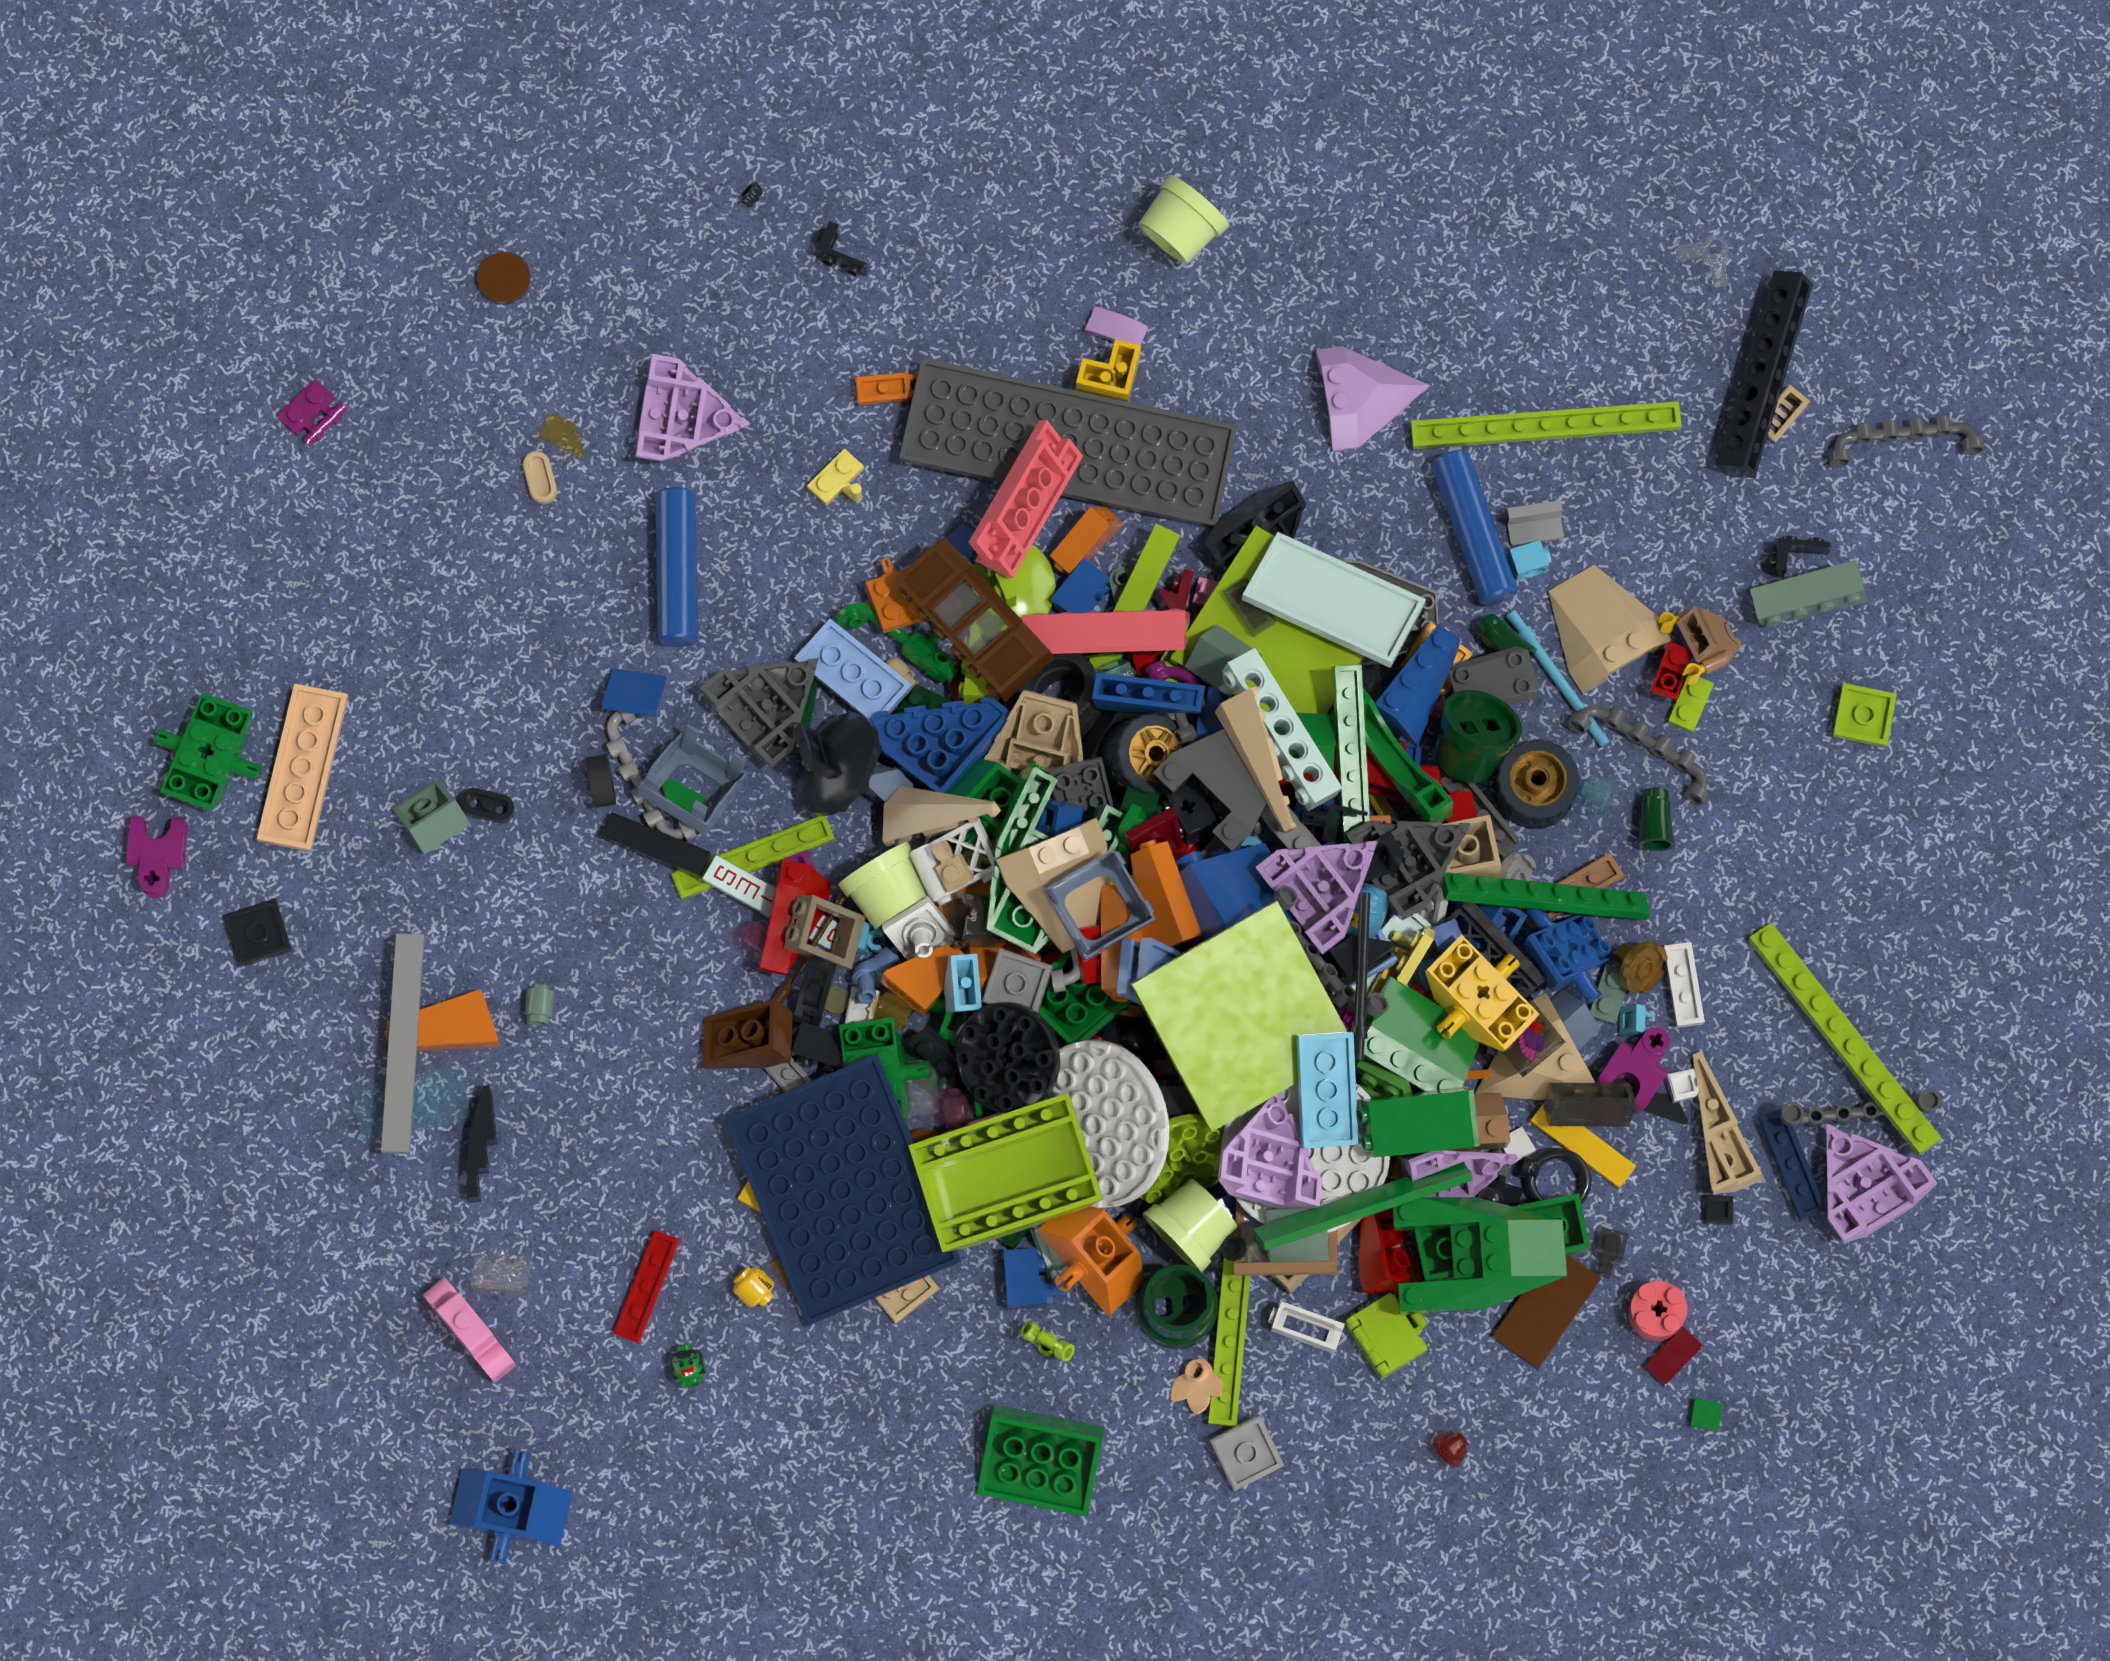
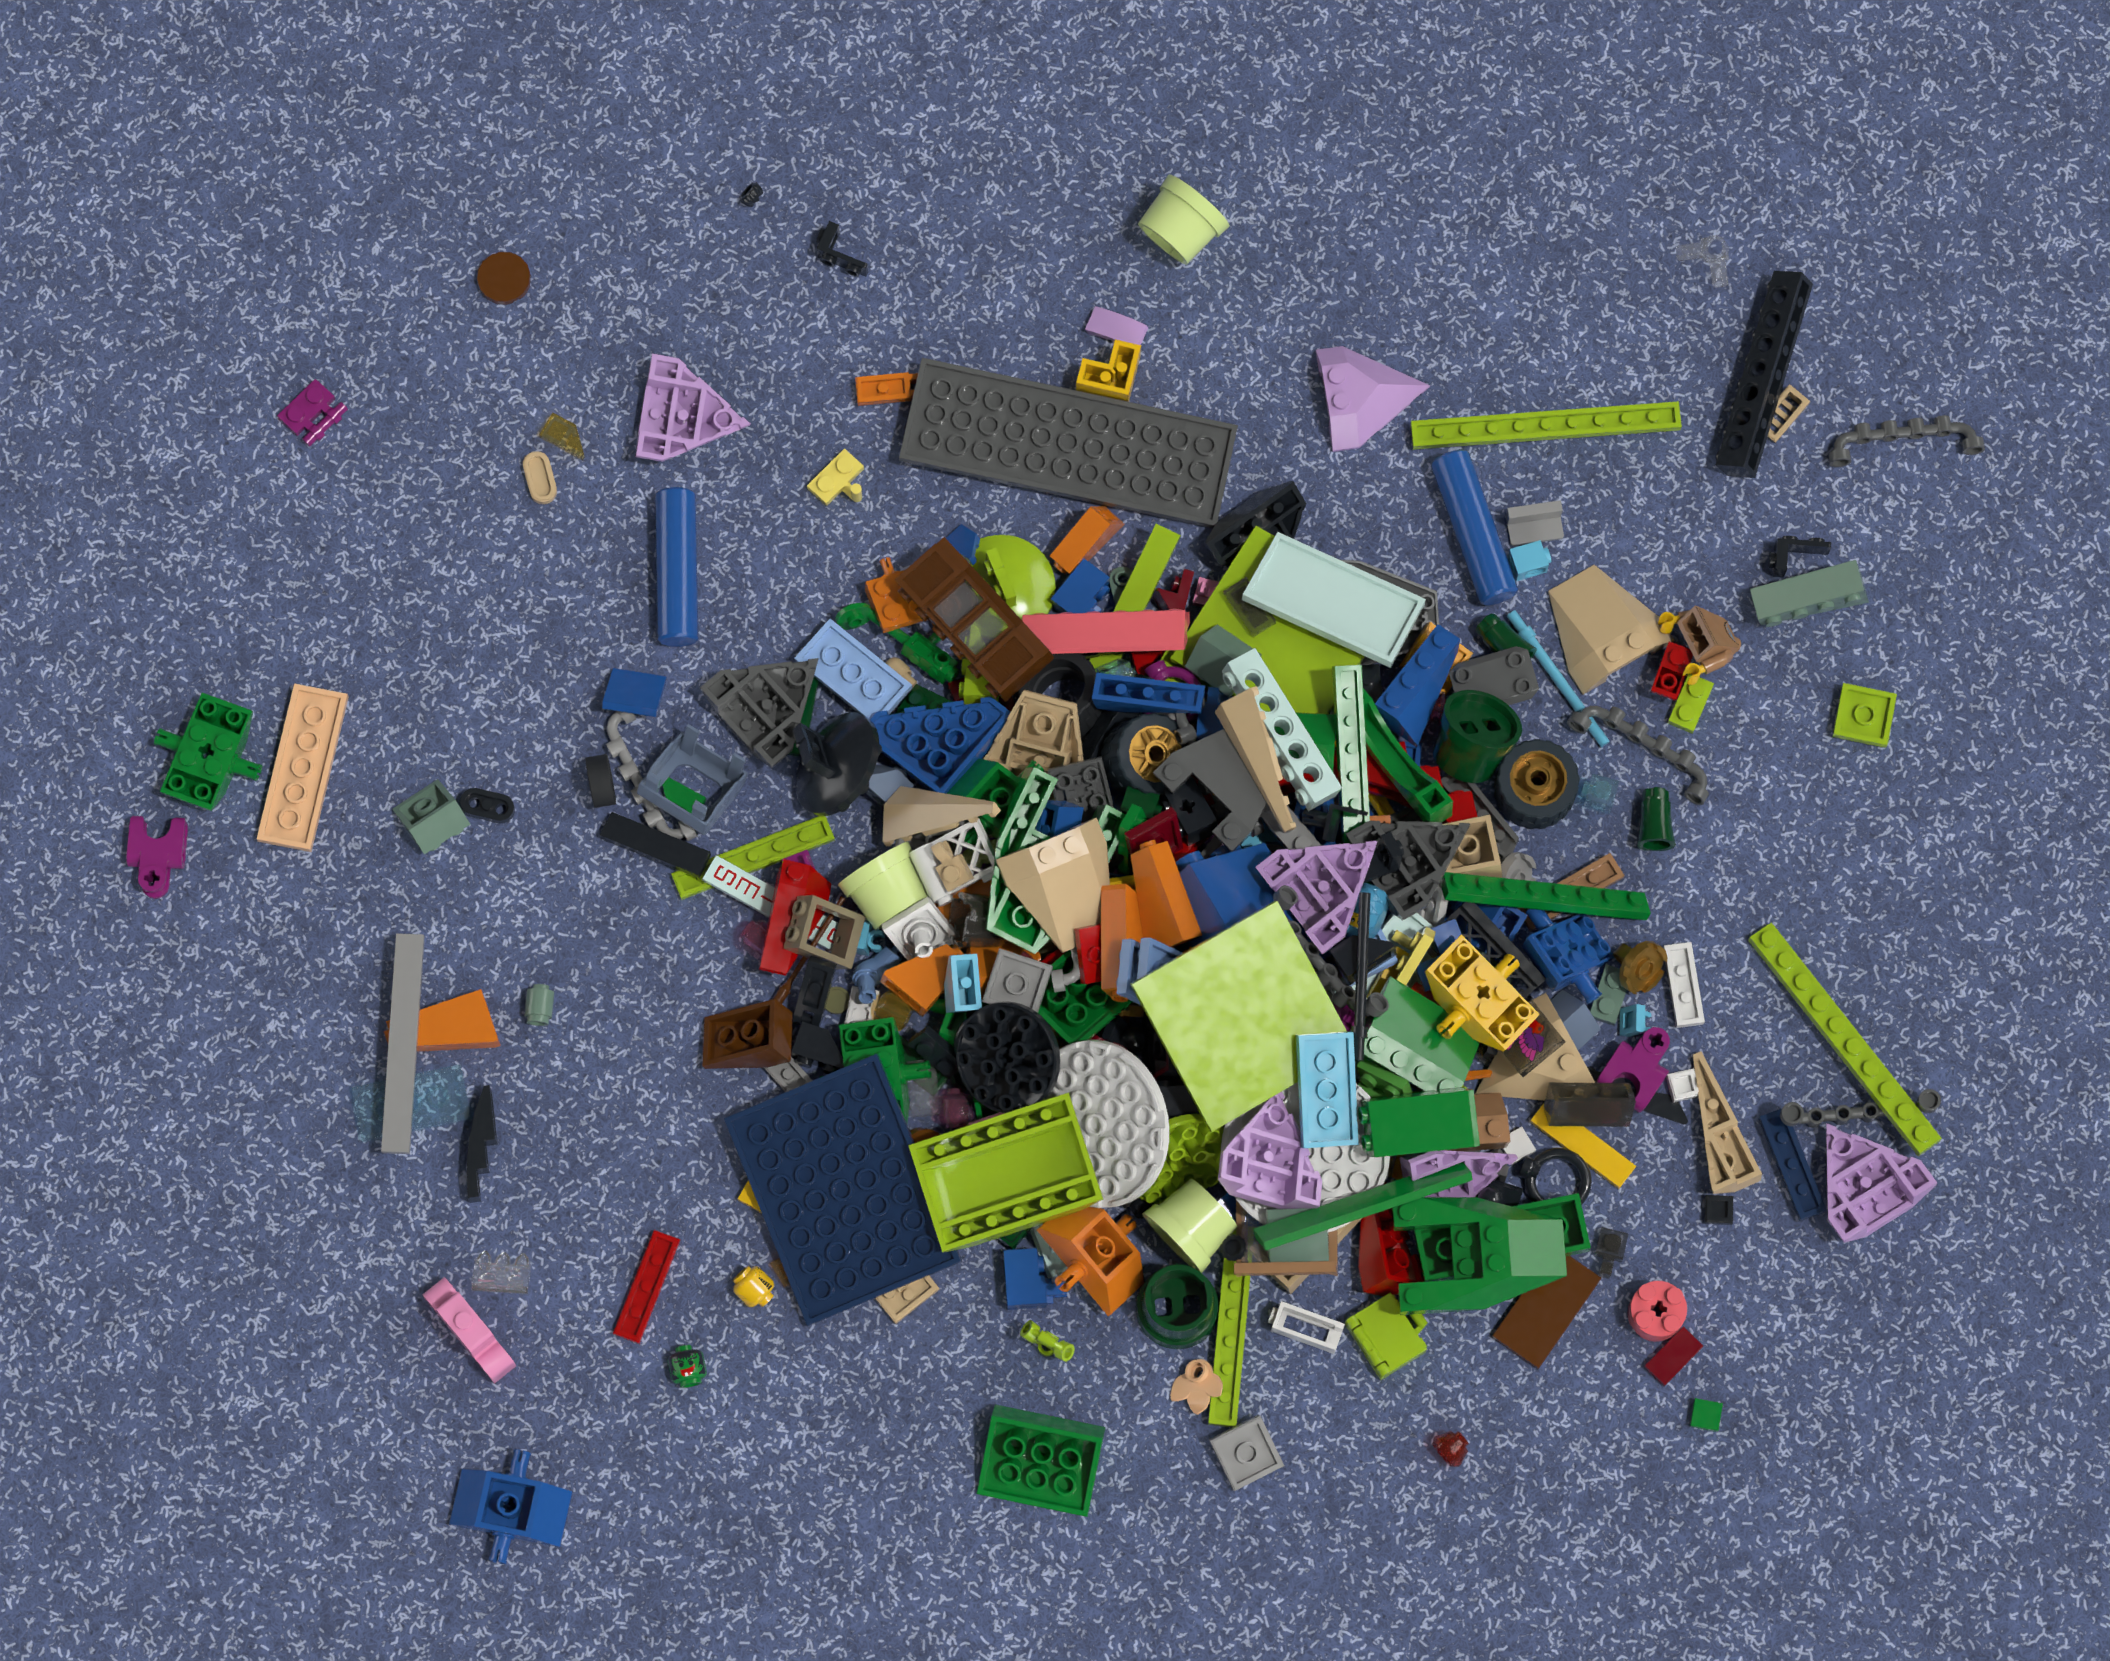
black tile [223,898,292,968] -> none
coral slope [969,420,1083,578] -> none
sand blue piece [1043,849,1156,961] -> none

